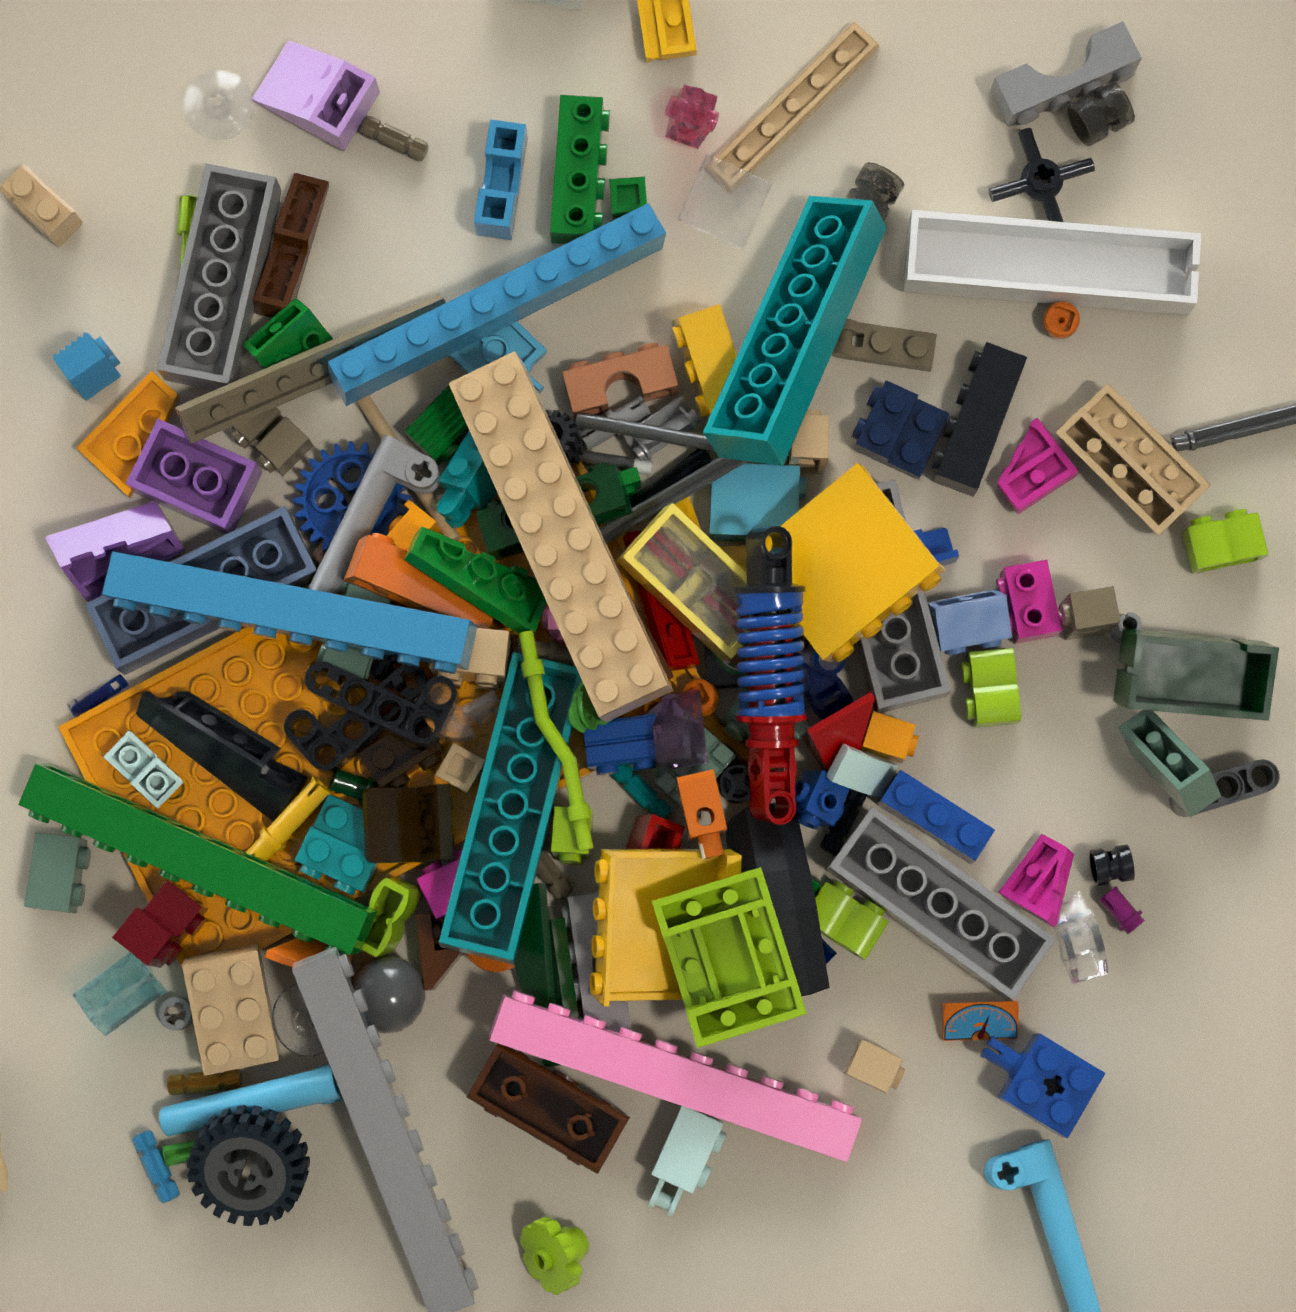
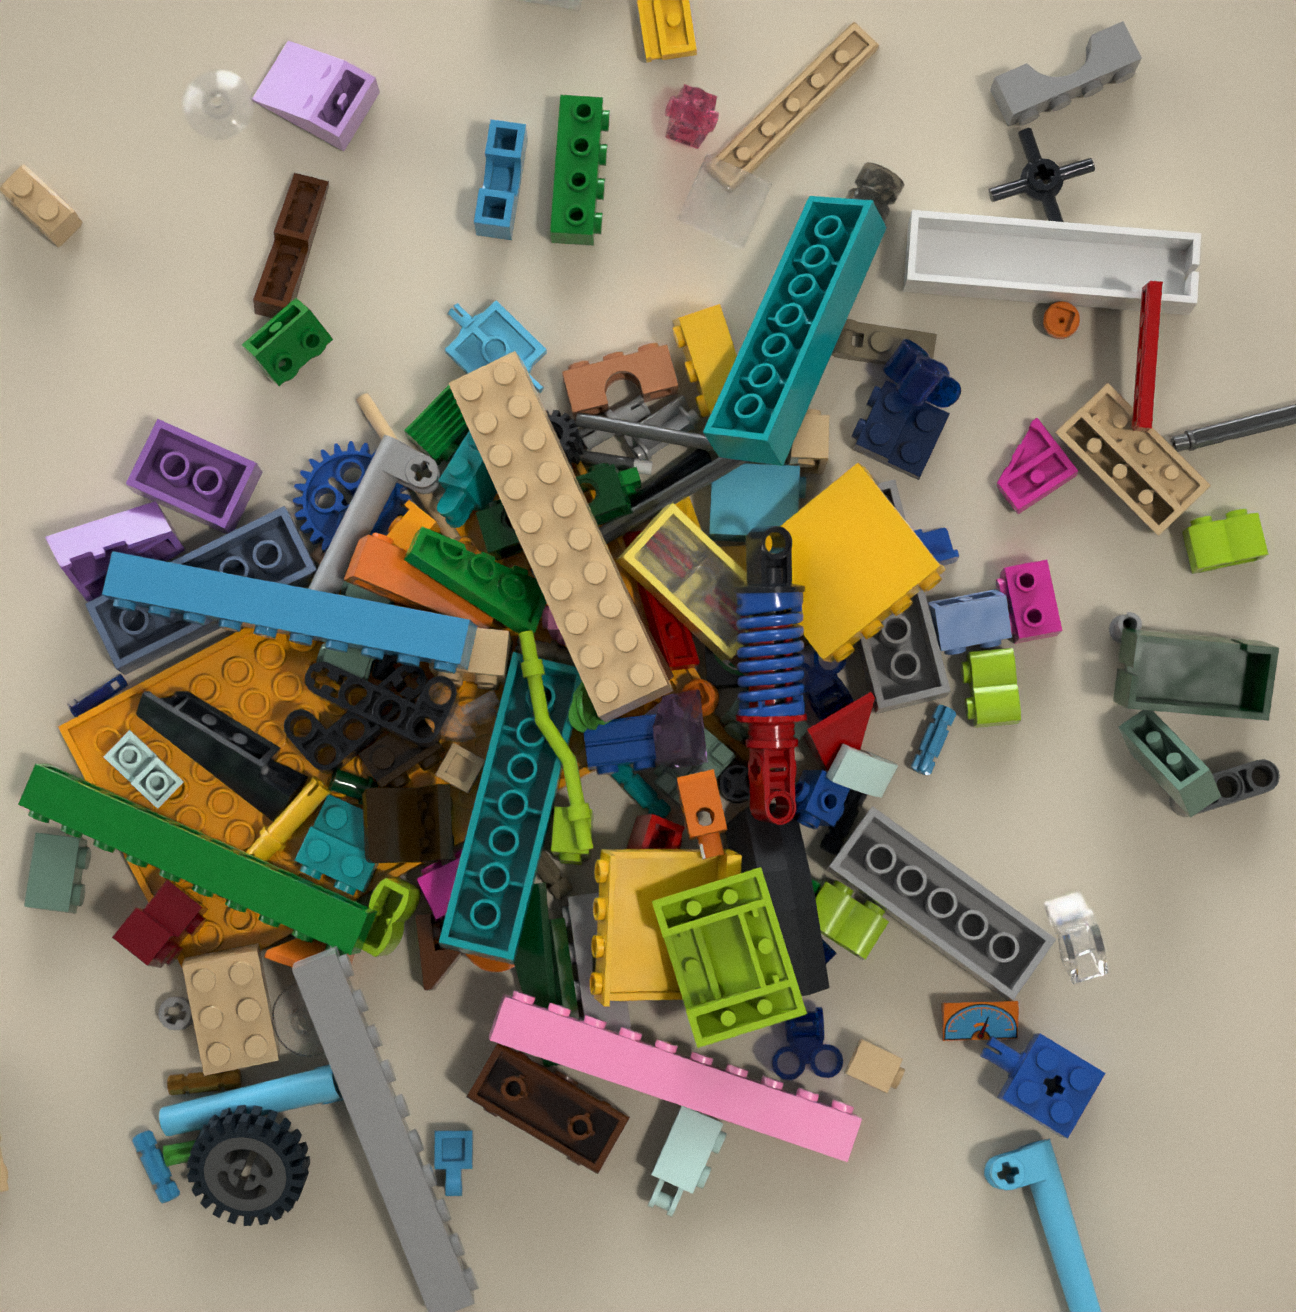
dark azure brick [53,332,121,401] -> none
clear light blue brick [72,952,167,1036] -> none
light orange wing [76,370,180,499] -> none
light grey brick [157,163,282,390] -> none
dark tan plate [175,294,446,444] -> none
lime axle [177,195,197,267] -> none
dark tan piece [230,407,313,477] -> none
dark azure brick [328,203,666,406] -> none
dark grey piece [351,956,426,1034] -> none
dark tan axle [361,116,429,161] -> none
lime plant [520,1216,589,1295] -> none
green plate [609,176,647,218] -> none
light orange brick [860,711,919,764] -> none
blue arch [877,770,995,864] -> none
black brick [931,342,1027,497] -> none
dark pink wing [999,834,1074,928] -> none
dark tan piece [1058,586,1121,641] -> none
clear smoke wheel [1067,82,1135,147] -> none
black wheel [1089,844,1135,886] -> none
magenta pin [1098,886,1145,934] -> none
none -> dark azure plate [434,1131,473,1196]
none -> clear blue piece [770,1006,843,1080]
none -> clear blue piece [882,339,961,408]
none -> dark azure axle [911,705,956,776]
none -> red tile [1132,281,1163,432]

